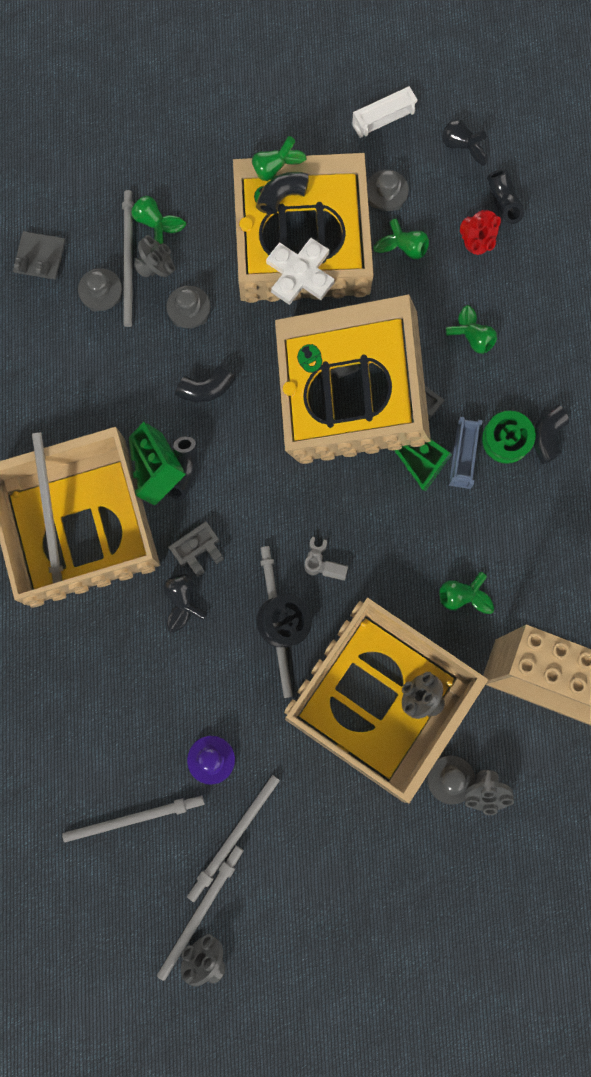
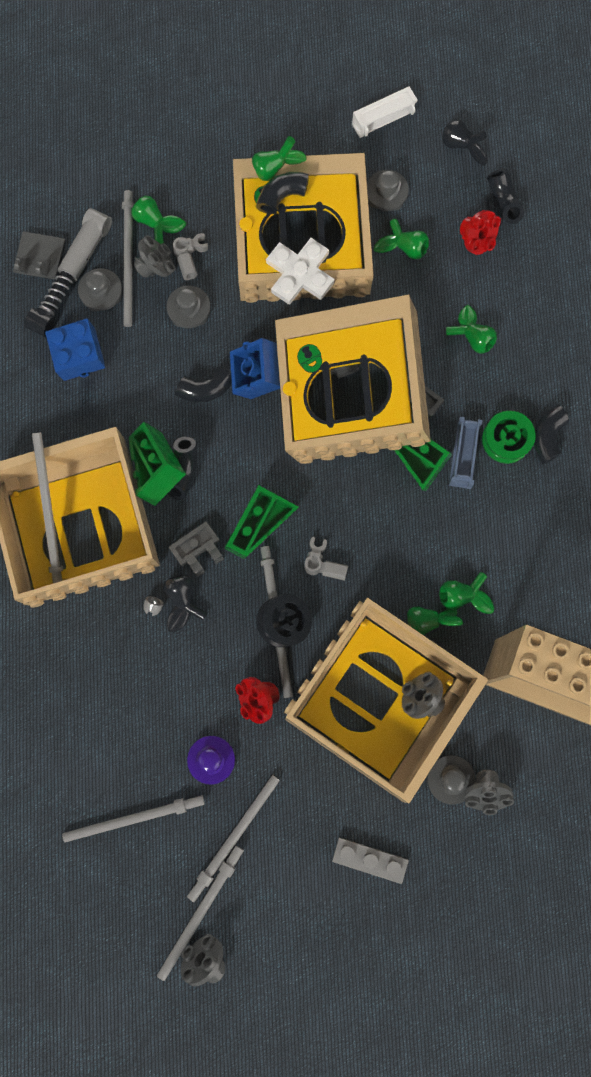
none -> piece [24,208,112,337]
none -> blue brick [45,319,106,381]
none -> light grey hinge [143,596,163,616]
none -> light grey bar [173,233,208,280]
none -> green wedge [224,485,299,559]
none -> blue brick [230,338,280,399]
none -> red plate [235,677,280,724]
none -> light grey plate [332,837,409,884]
none -> green piece [407,606,463,635]

